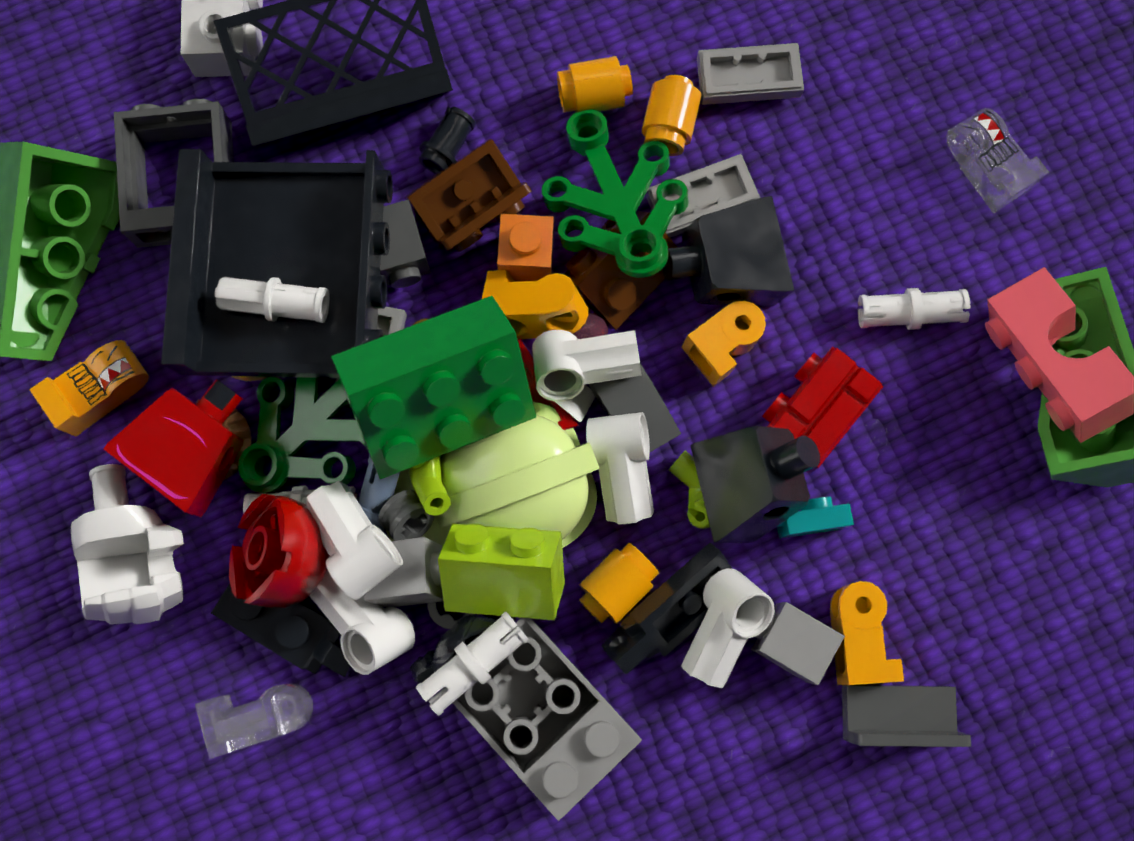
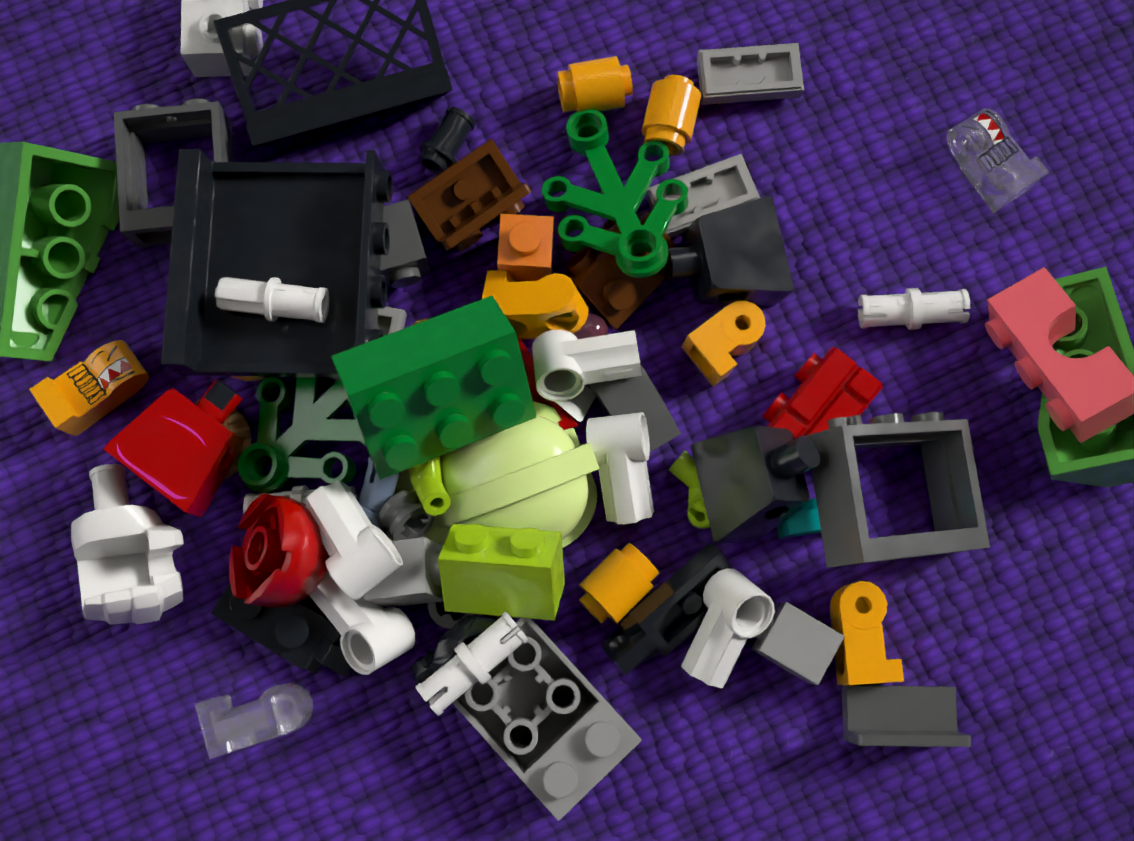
none -> dark grey window [807,412,990,568]

